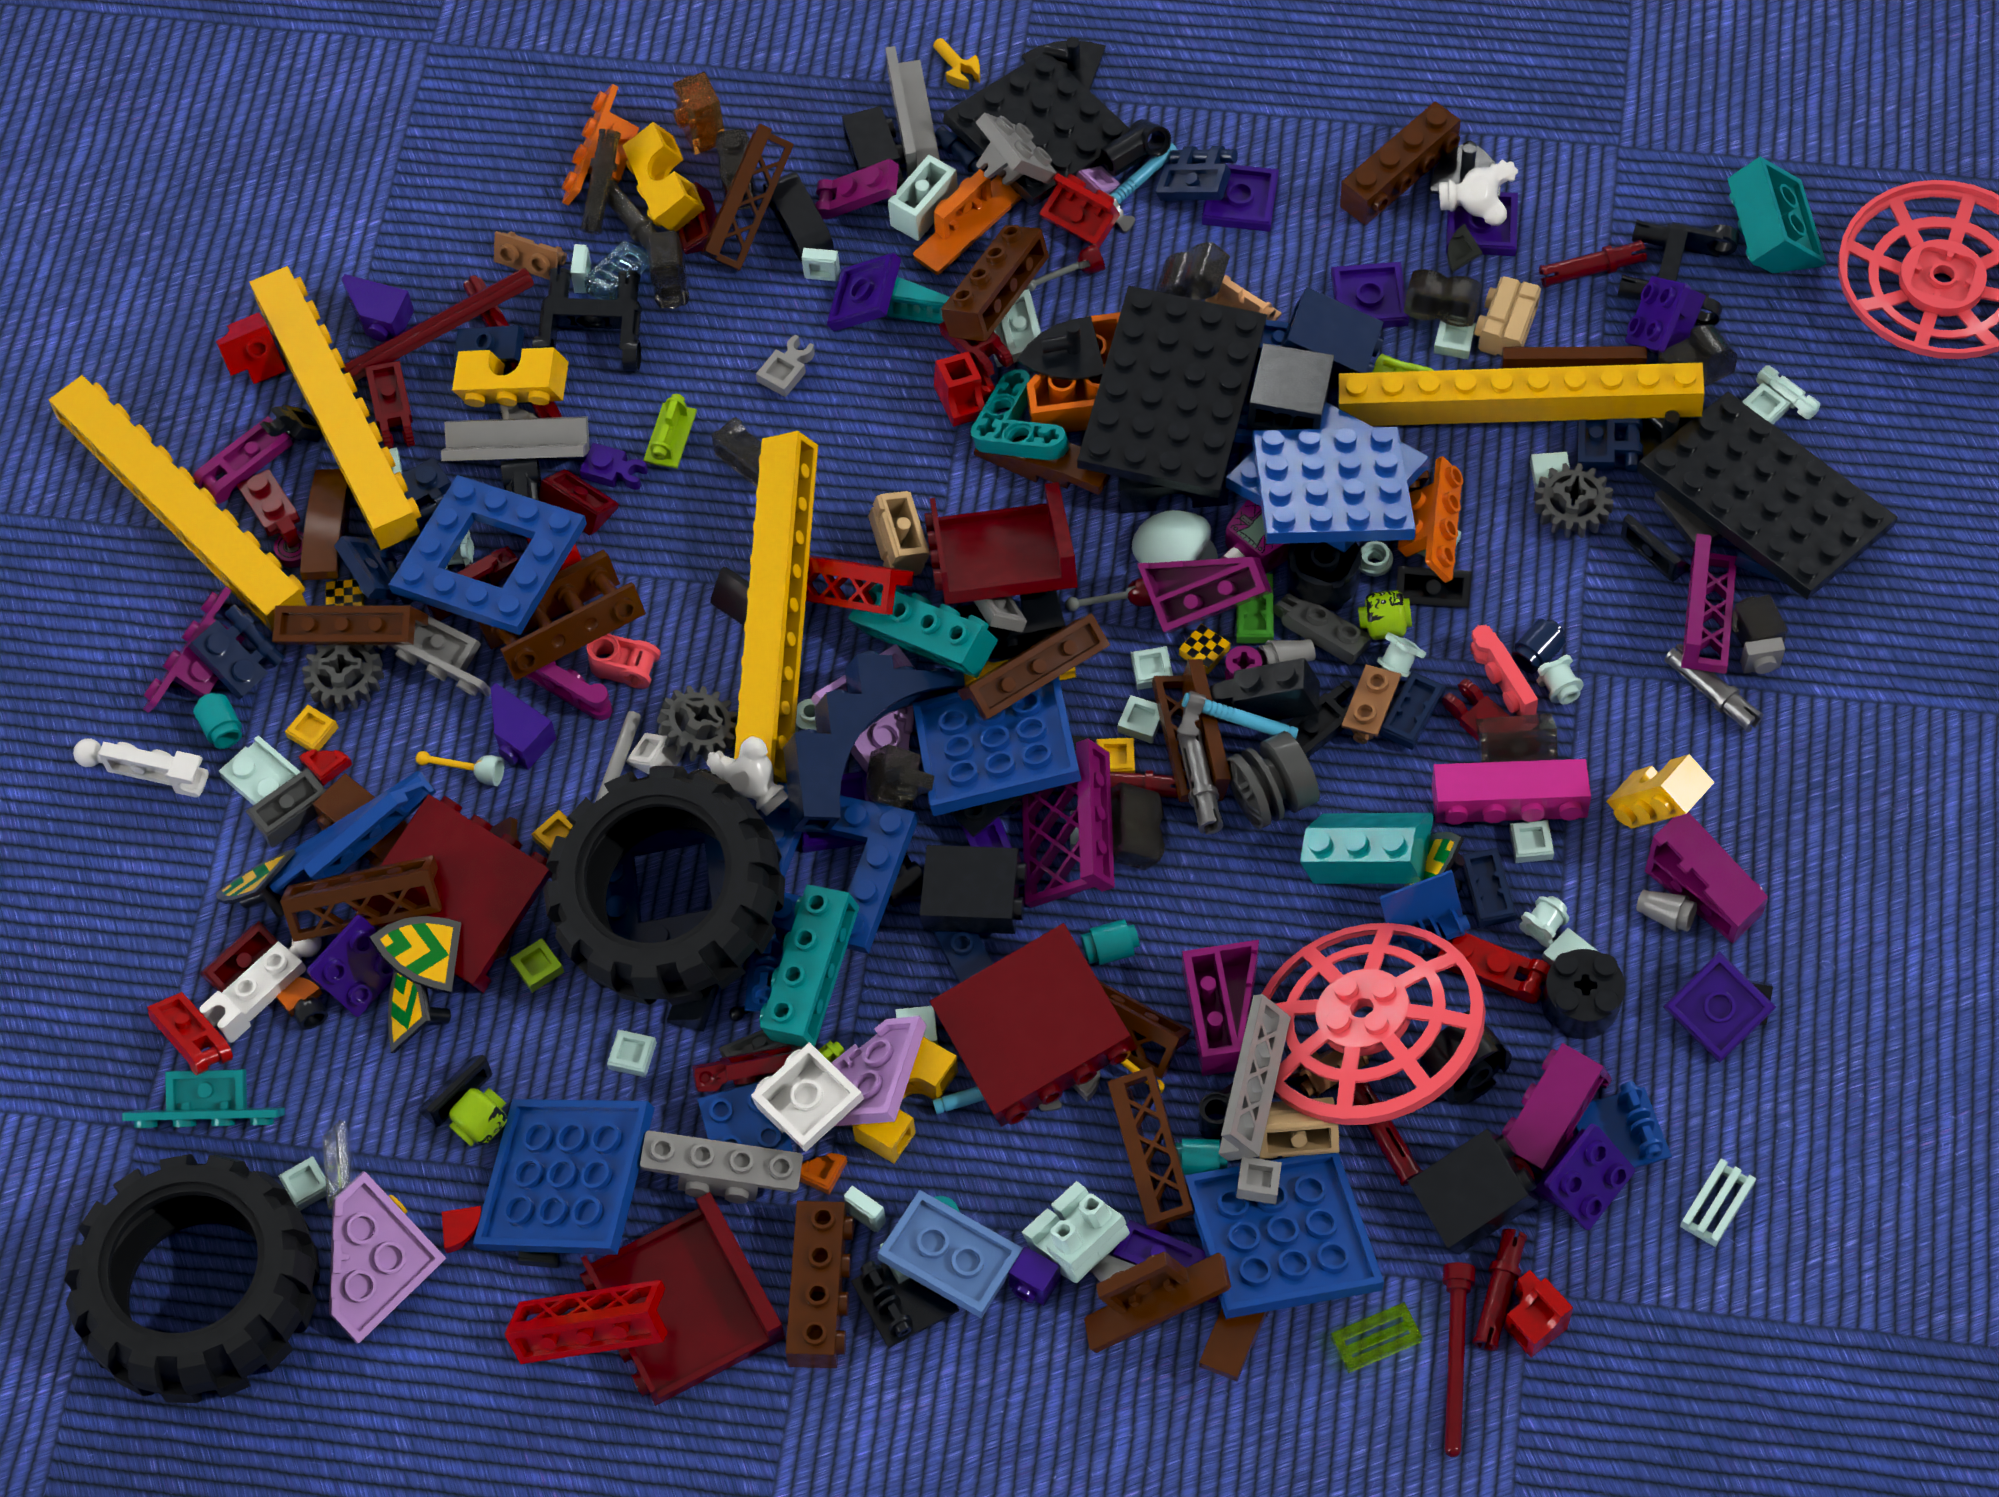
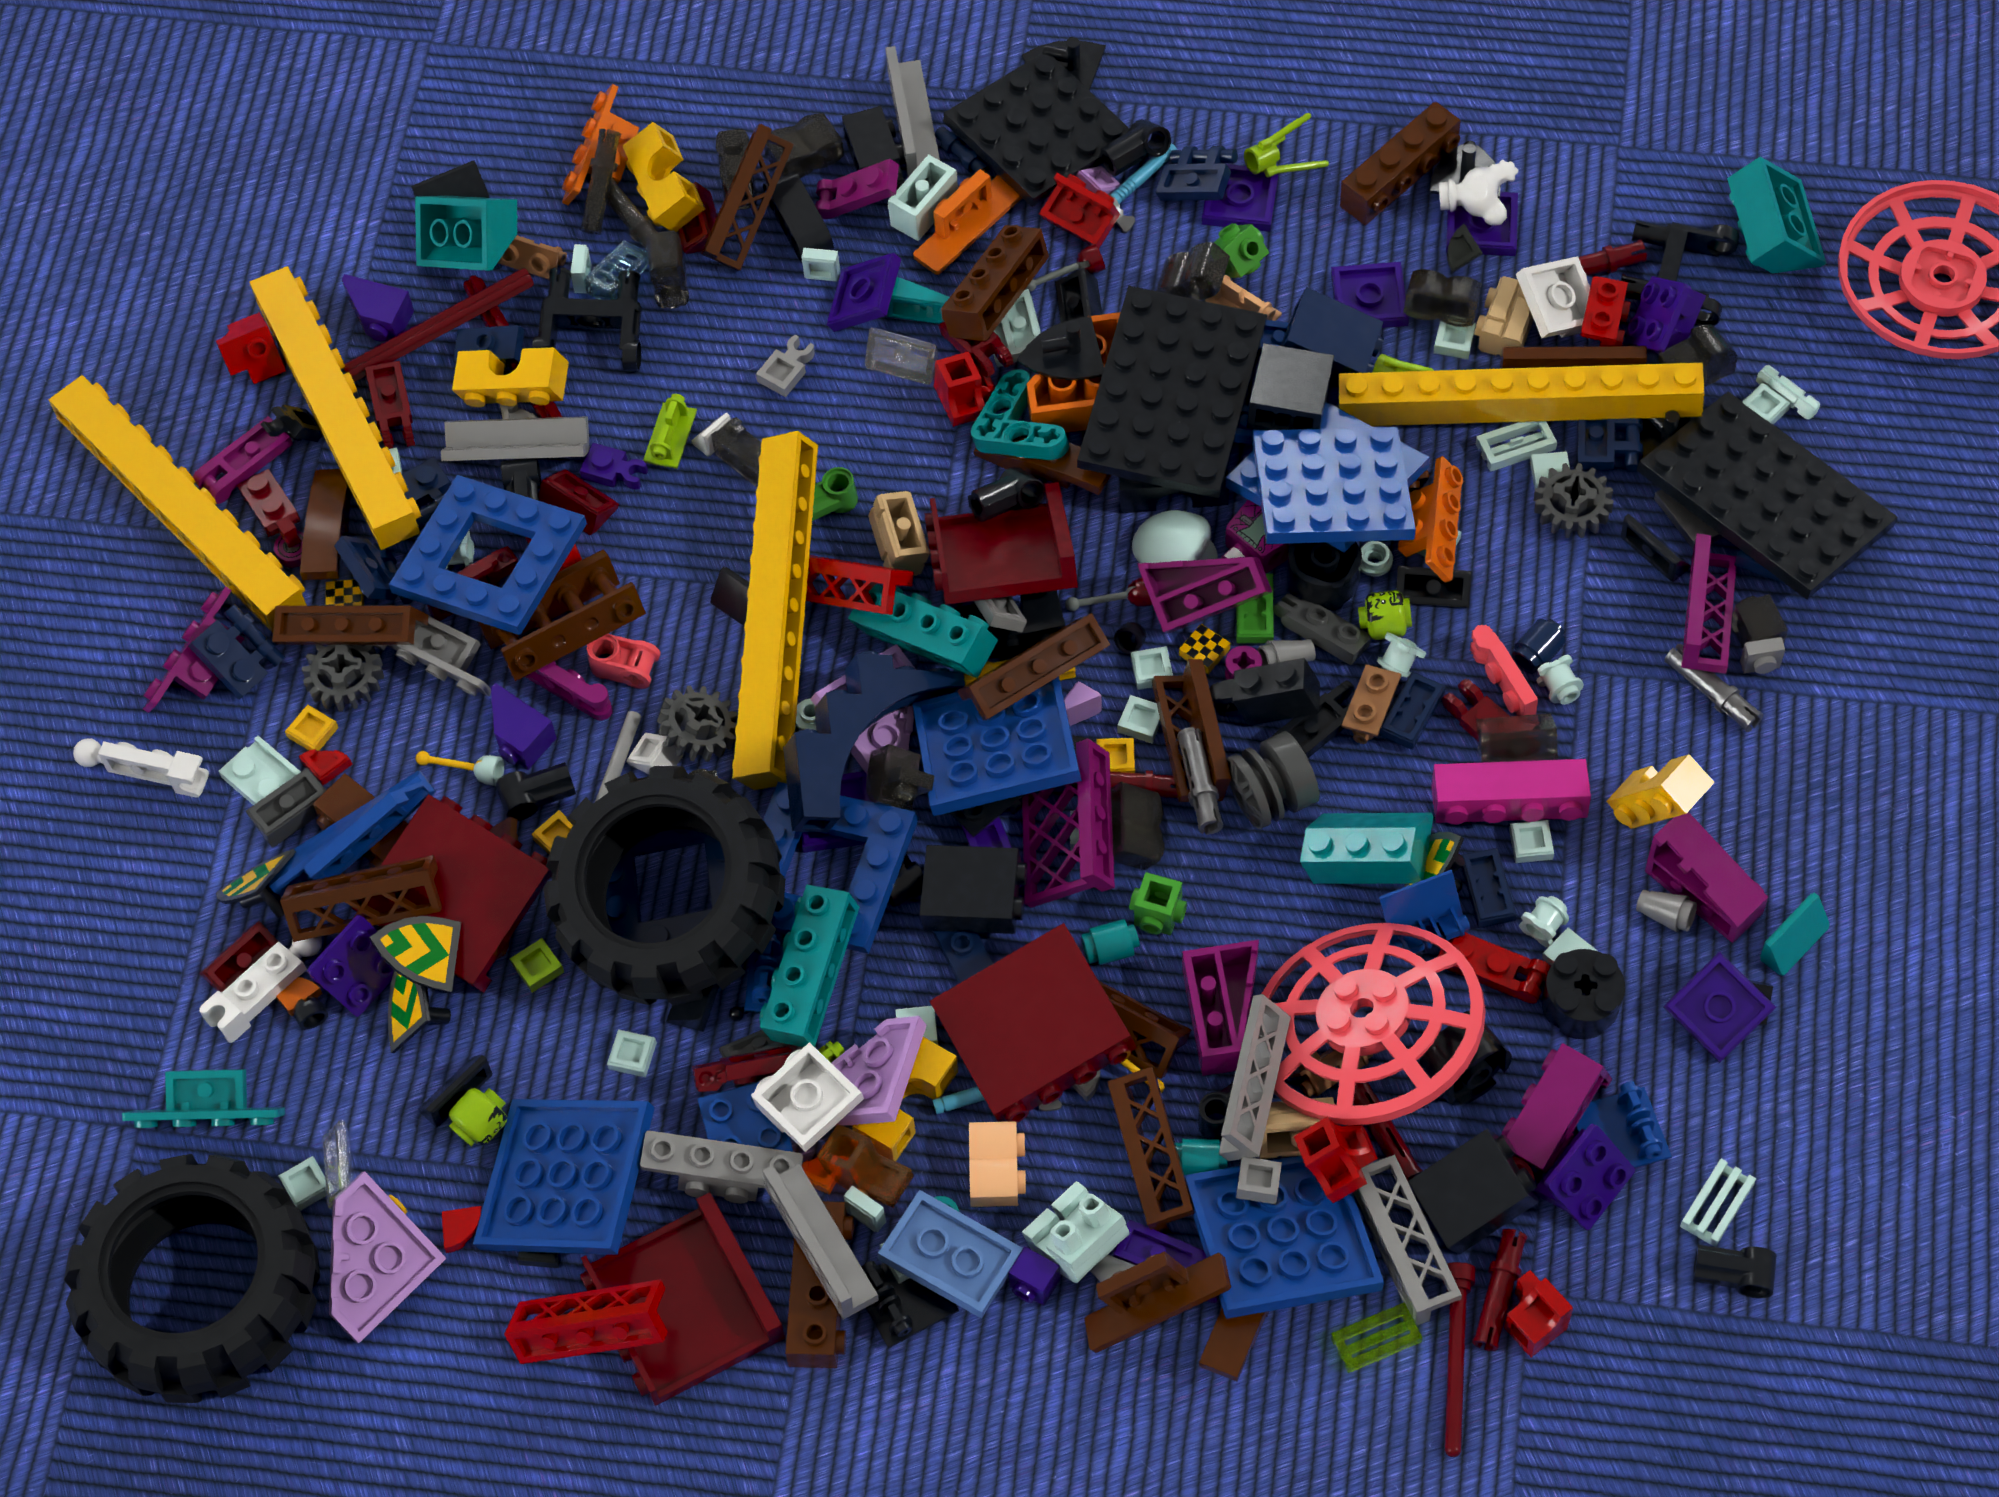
red plate [147,992,233,1075] -> none
teal brick [193,693,242,749] -> none
clear orange brick [673,71,726,155] -> none
white animal [706,736,788,816] -> none
yellow bar [933,38,981,90] -> none
light grey plate [976,112,1057,186] -> none
medium azure piece [1177,691,1298,739] -> none
none -> black slope [411,160,490,198]
none -> teal slope [415,196,518,271]
none -> black piece [496,762,576,821]
none -> white slope [691,413,733,457]
none -> light grey fence [762,1163,878,1320]
none -> clear smoke brick [764,113,844,179]
none -> bright green piece [812,467,858,521]
none -> clear orange brick [817,1124,914,1208]
none -> clear slope [865,327,938,385]
none -> black piece [968,467,1045,522]
none -> light nougat brick [969,1121,1026,1207]
none -> black slope [1055,268,1102,323]
none -> lavender slope [1064,681,1102,726]
none -> black hinge [1114,622,1146,654]
none -> bright green brick [1129,872,1187,936]
none -> bright green brick [1205,223,1270,278]
none -> lime plant [1244,113,1329,177]
none -> red brick [1293,1116,1378,1203]
none -> light grey fence [1353,1155,1462,1326]
none -> light aqua tile [1476,421,1557,472]
none -> white plate [1516,256,1590,339]
none -> red bracket [1580,276,1631,347]
none -> black piece [1693,1245,1777,1299]
none -> teal slope [1760,892,1830,976]

